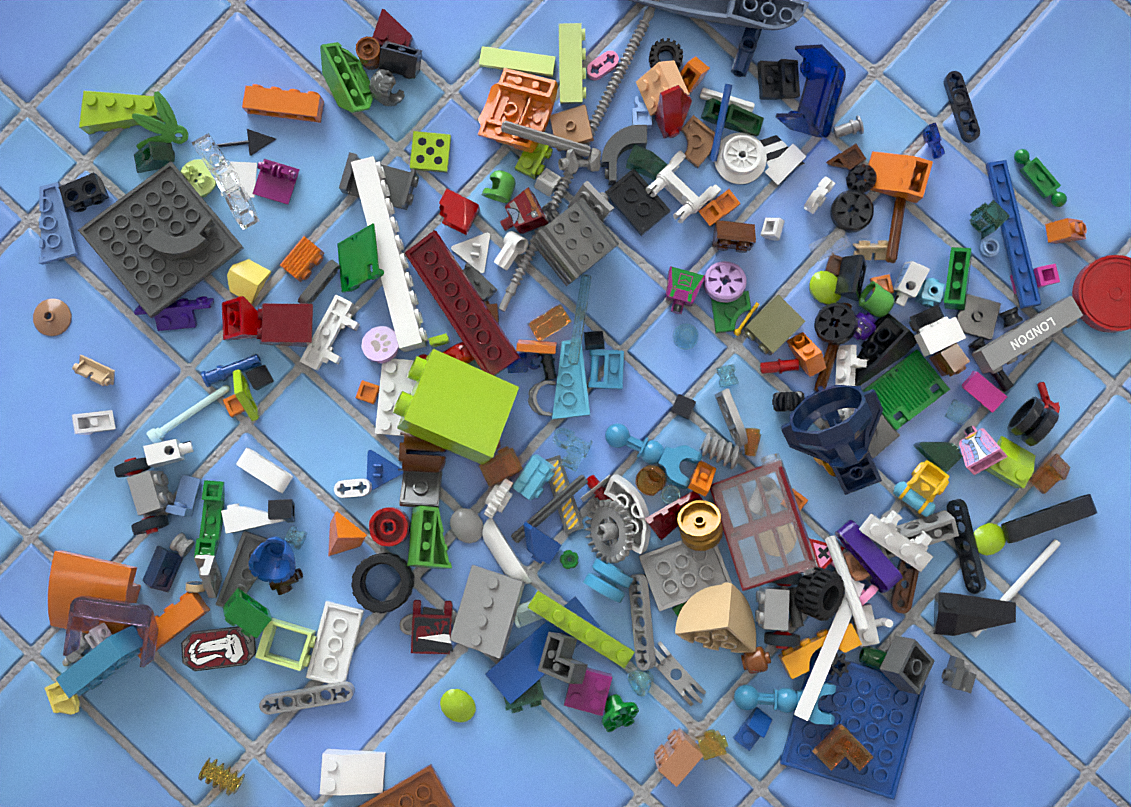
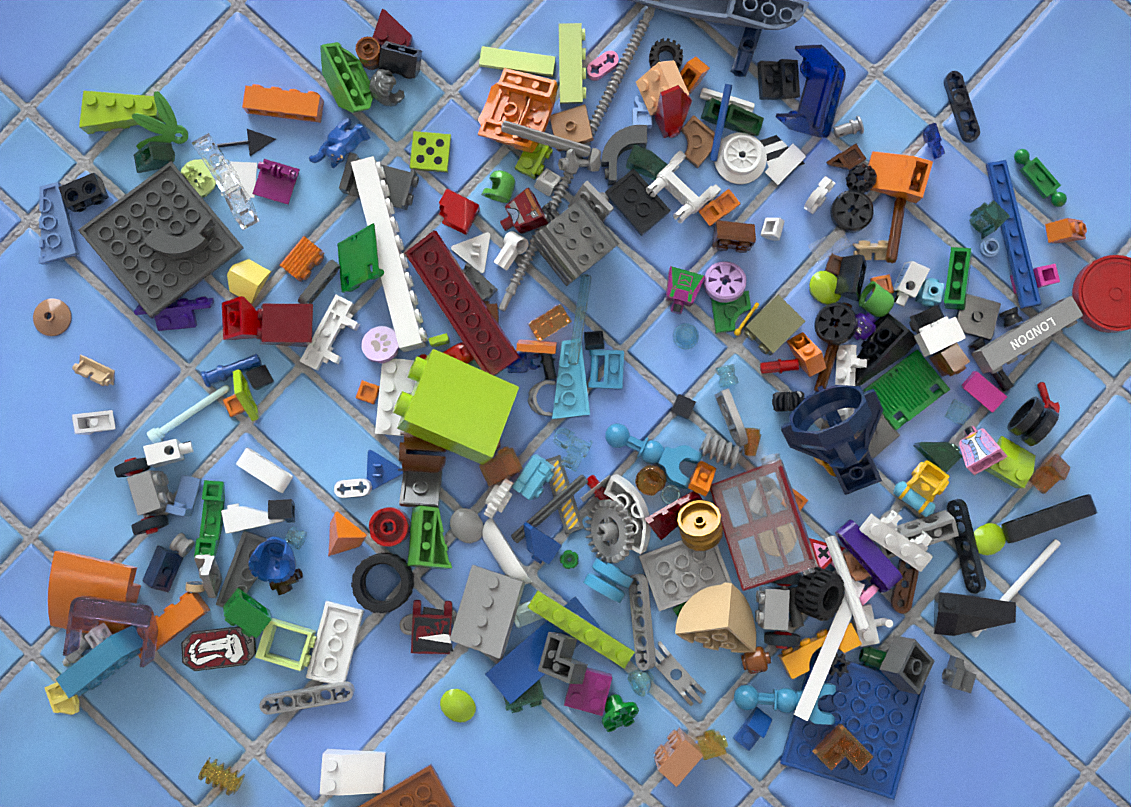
none -> blue animal [309,117,371,168]

